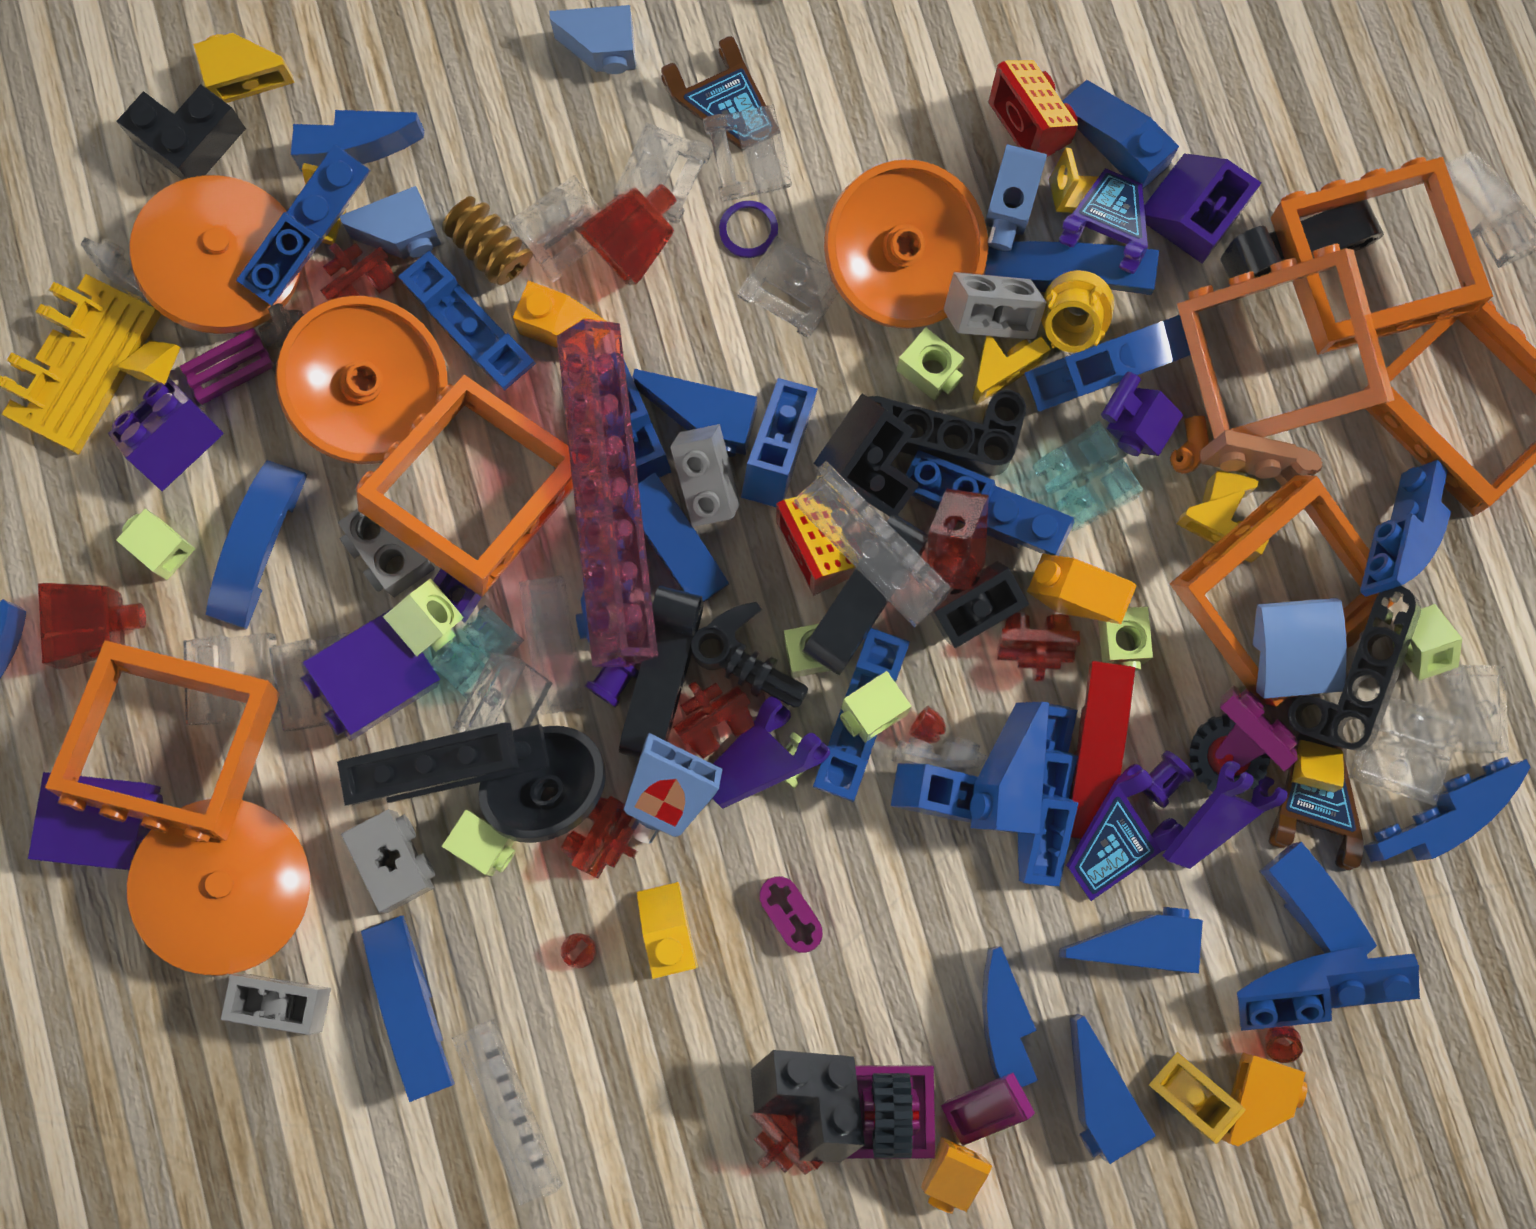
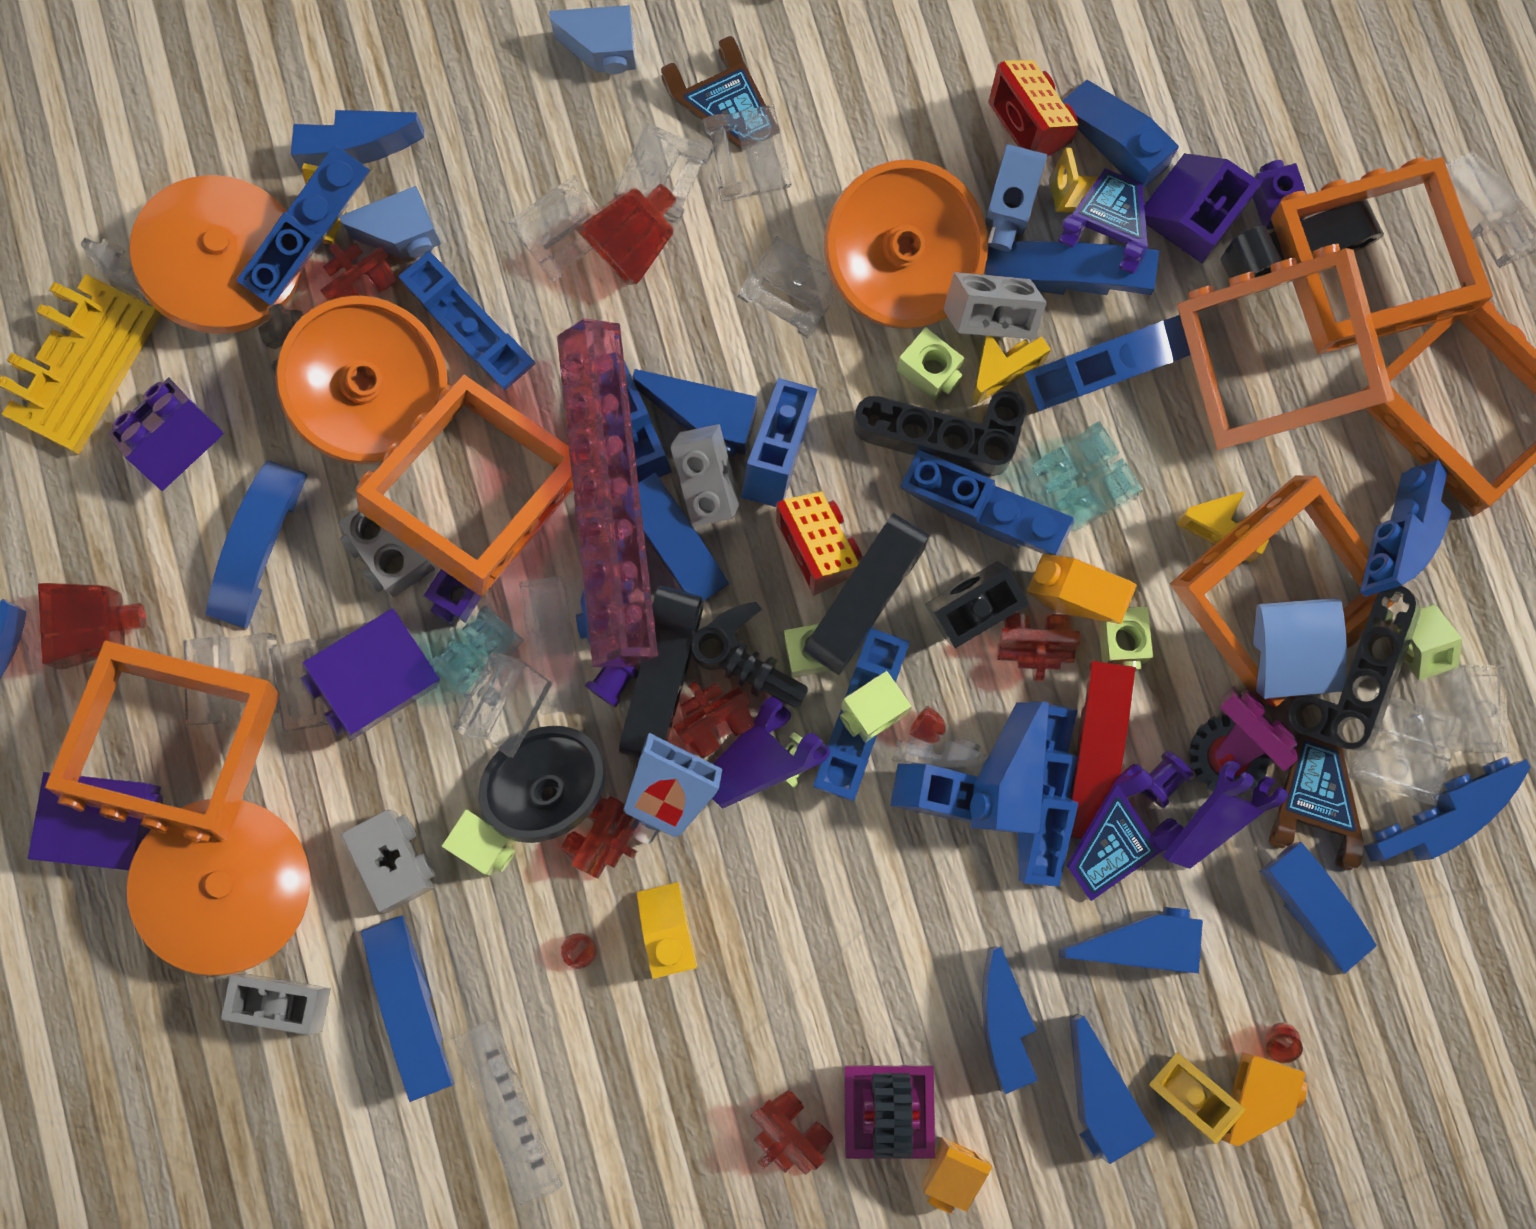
black brick [116,84,246,180] -> none
yellowish green brick [116,508,195,580] -> none
yellow slope [118,340,180,385] -> none
magenta tile [179,328,275,405] -> none
yellow slope [193,33,295,103] -> none
black fence [337,722,550,806] -> none
yellowish green brick [383,578,464,656] -> none
pearl gold piece [442,196,533,285] -> none
light orange slope [512,280,610,362] -> none
dark purple piece [719,201,778,258] -> none
black brick [751,1050,865,1163] -> none
magenta beam [760,876,823,953] -> none
clear fence [794,461,951,627] -> none
black brick [813,393,919,517] -> none
clear red torso [927,488,989,590] -> none
magenta tile [941,1072,1035,1146] -> none
yellow piece [1041,270,1114,353] -> none
dark purple brick [1101,372,1183,456] -> none
orange arm [1170,416,1209,474] -> none
nougat hinge [1200,430,1323,486] -> none
yellow slope [1202,470,1259,503] -> none
blue slope [1237,947,1420,1031] -> none
yellow slope [1291,740,1344,793] -> none
none -> dark purple brick [1253,160,1307,230]

